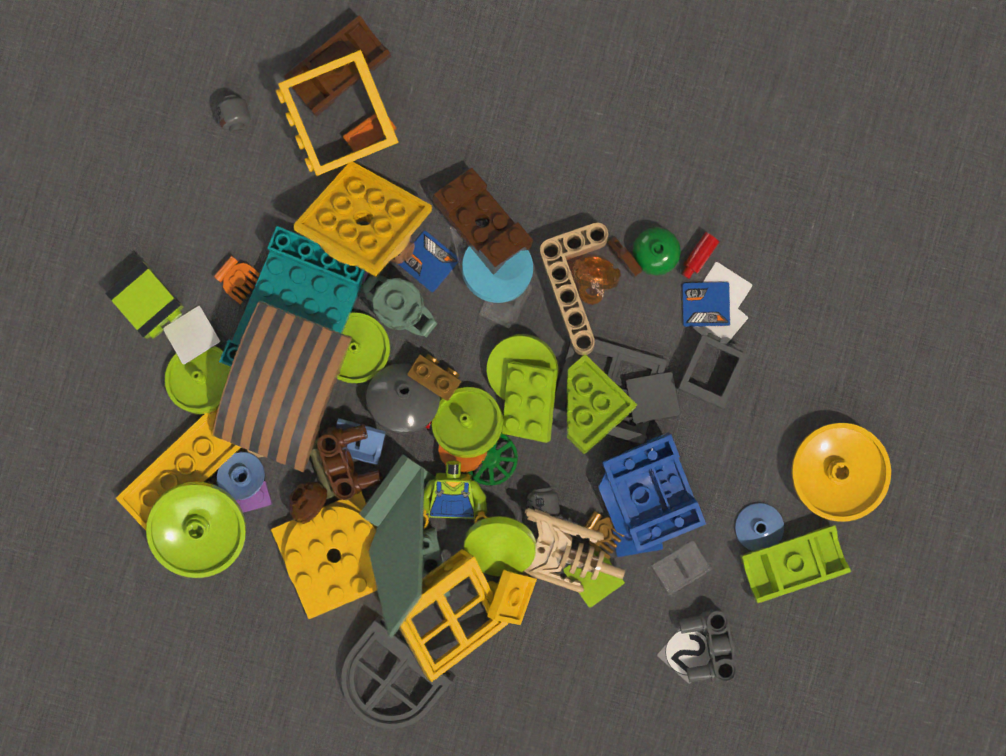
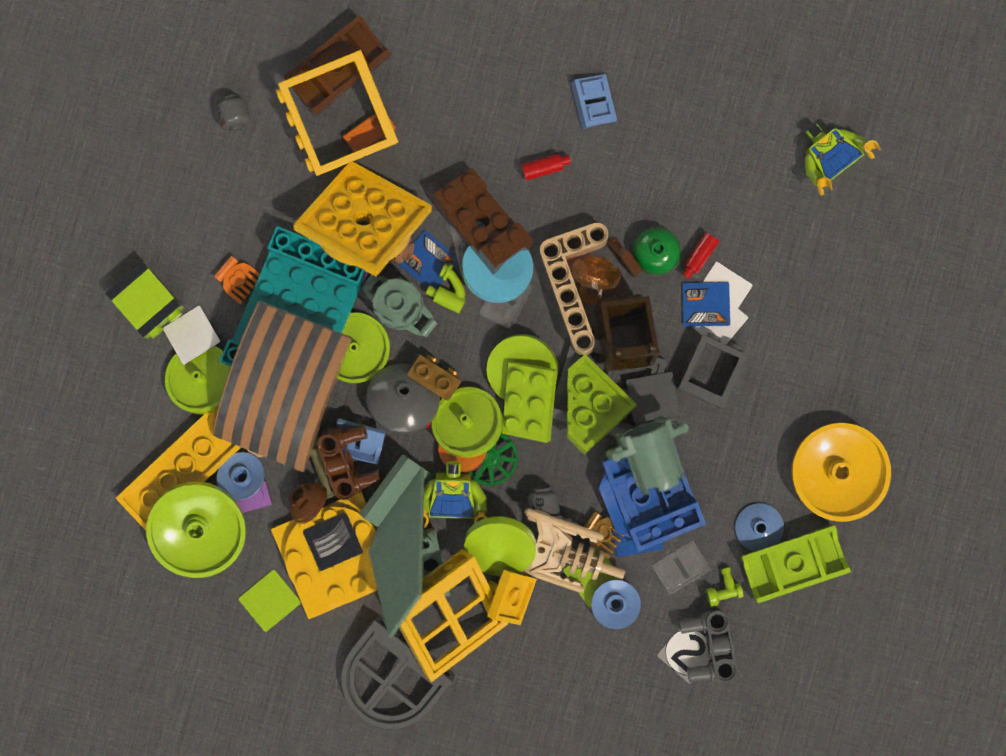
none -> lime sticker [238,570,301,632]
none -> black sticker [303,513,363,571]
none -> lime plant [426,263,466,314]
none -> red cylinder [521,153,571,181]
none -> medium blue piece [571,74,617,130]
none -> medium blue dish [592,580,641,629]
none -> dark brown container [596,294,659,372]
none -> sand green container [606,416,689,494]
none -> lime piece [706,567,743,608]
none -> torso [804,124,881,196]

